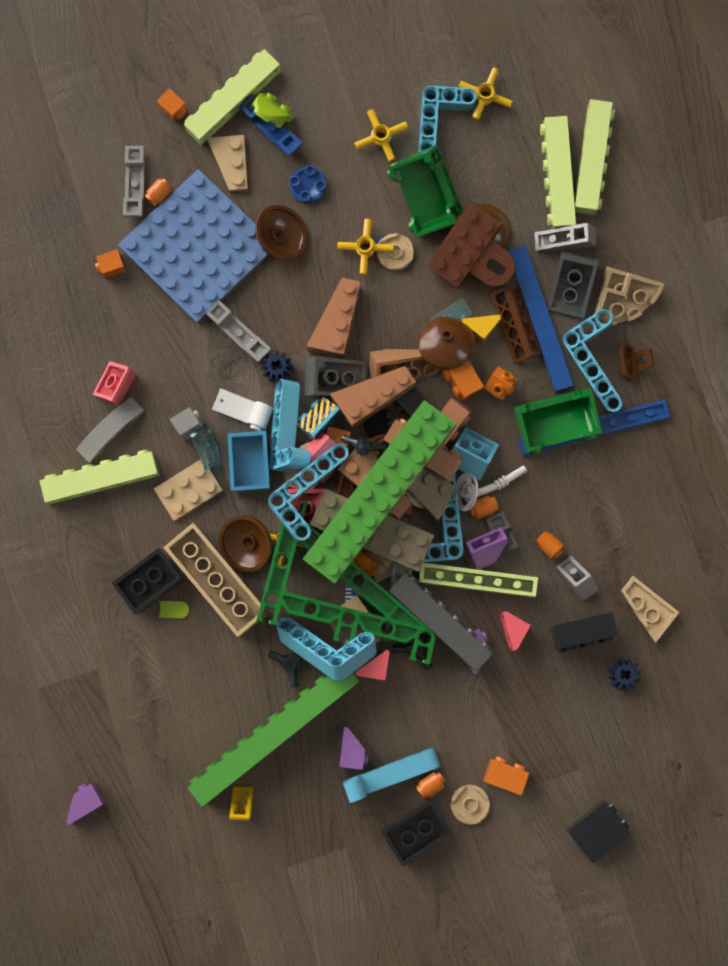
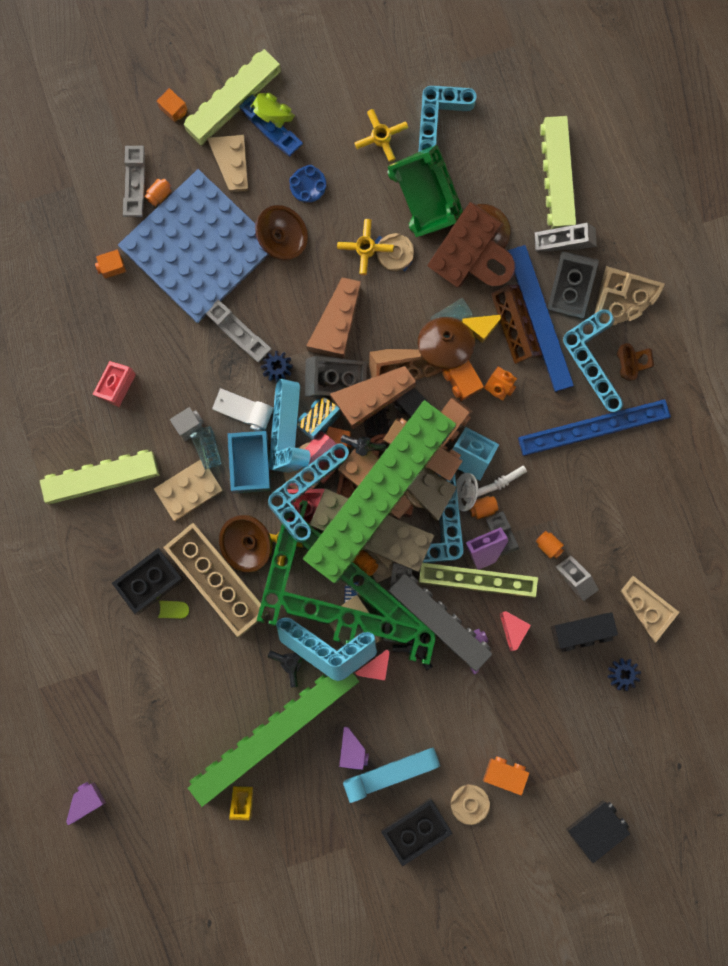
light grey slope [76,397,144,463] -> none
orange brick [416,771,445,800] -> none
yellow bar [459,68,513,121] -> none
green windscreen [512,388,602,455] -> none
yellowish green brick [574,99,615,215] -> none

